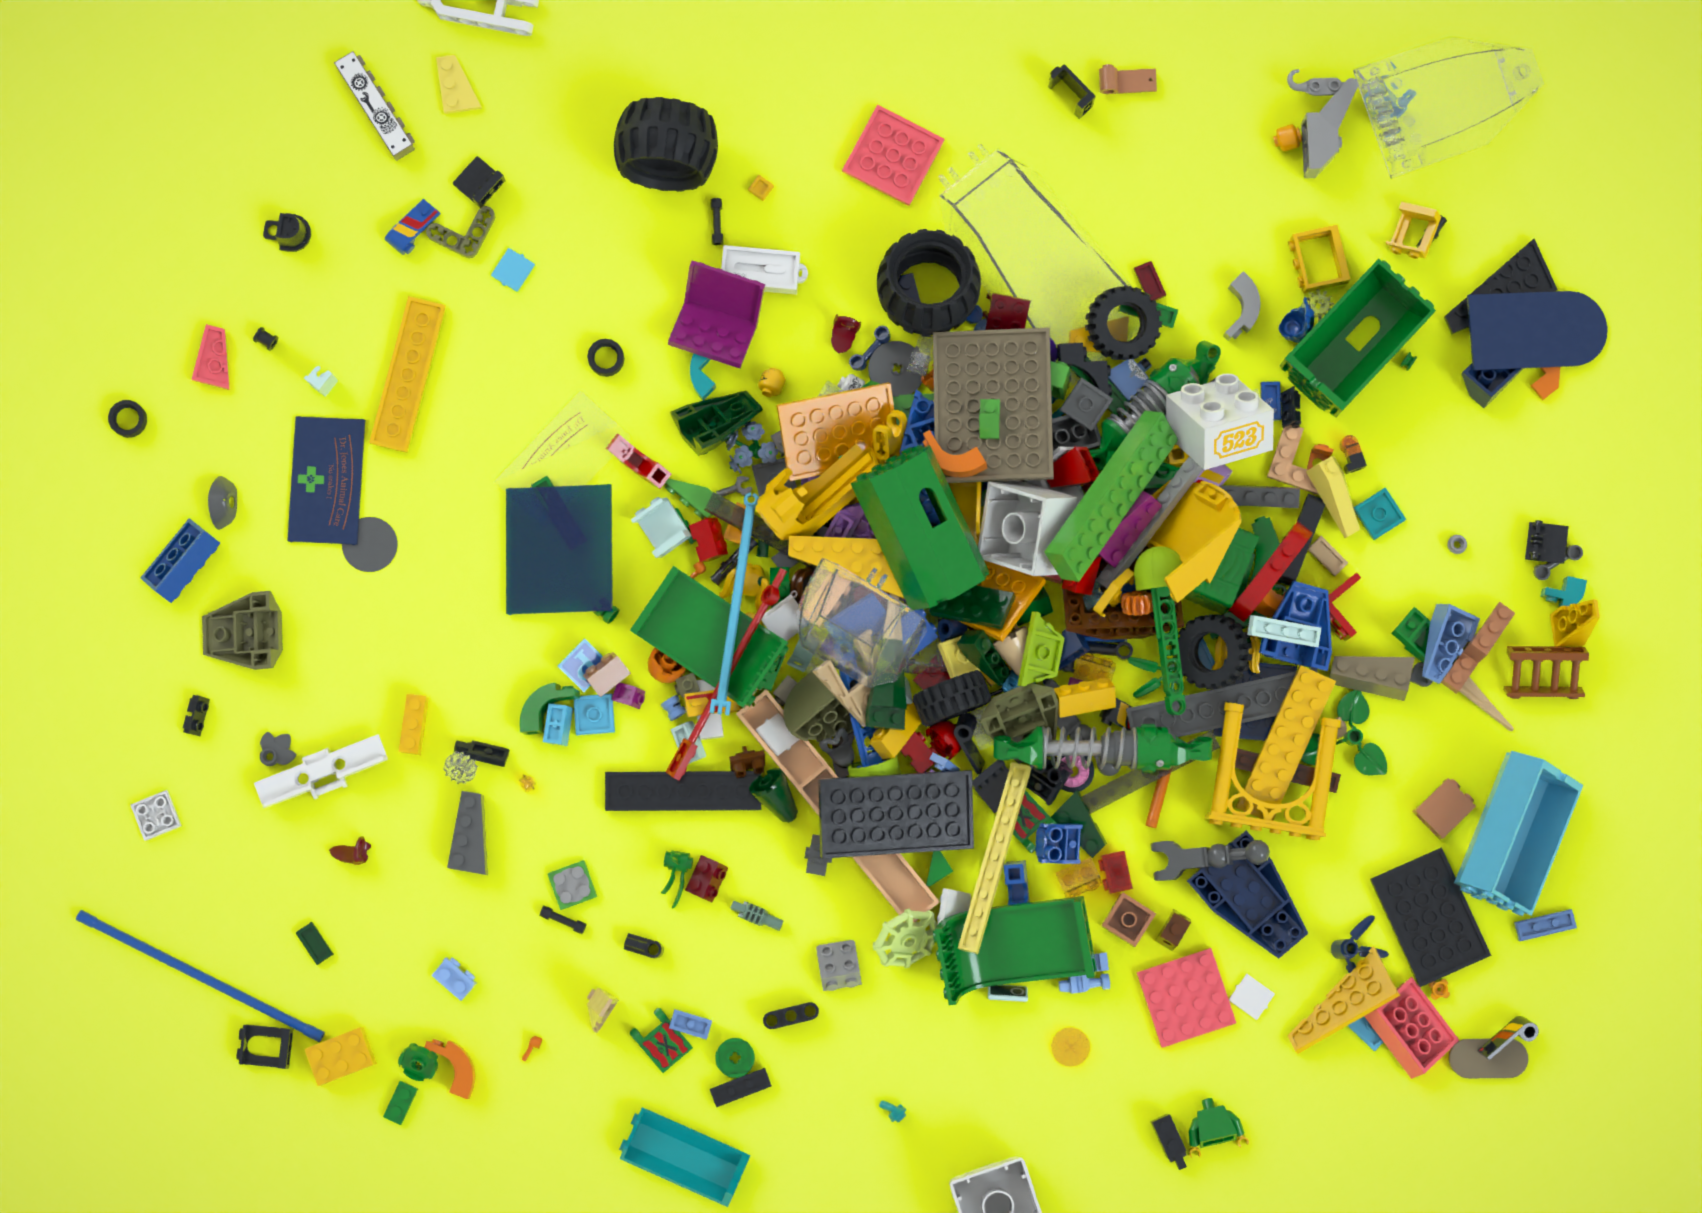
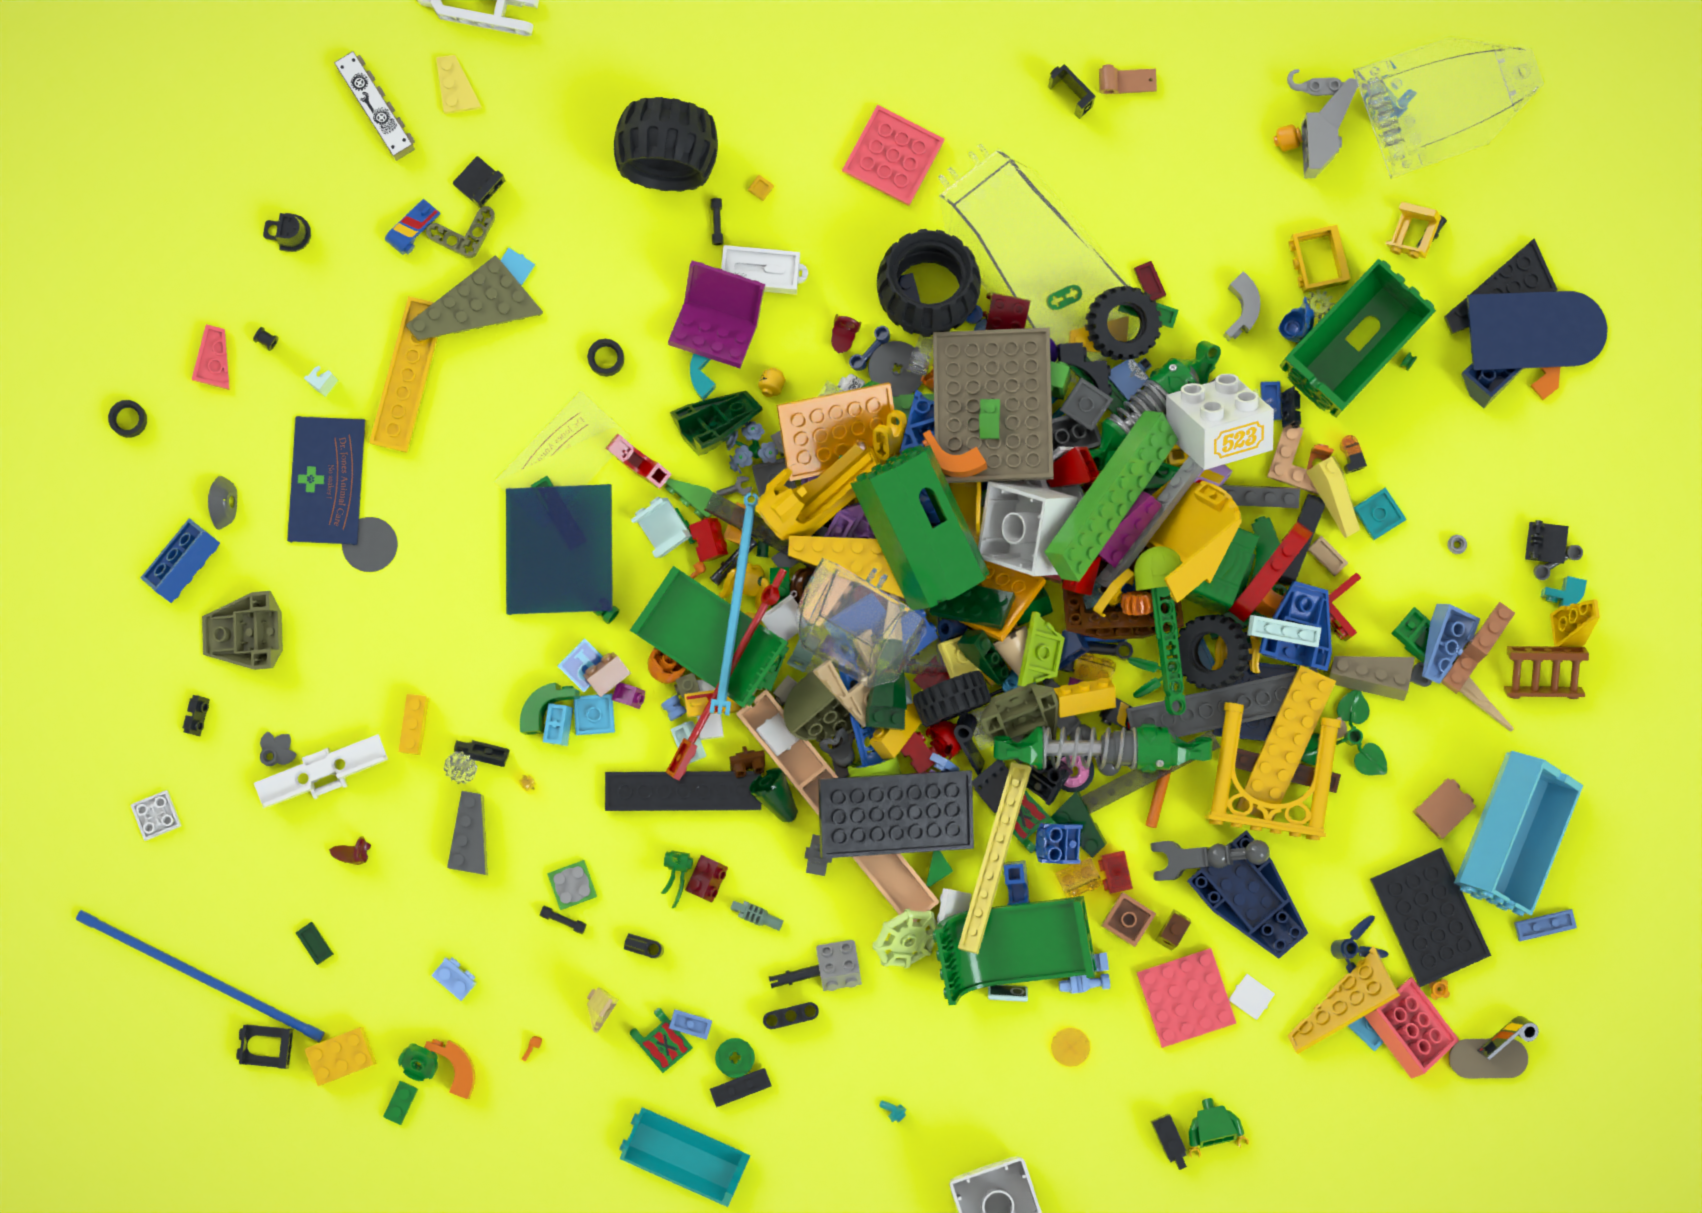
none -> olive wing [406,255,543,341]
none -> black pin [768,964,820,989]
none -> green beam [1046,285,1082,310]

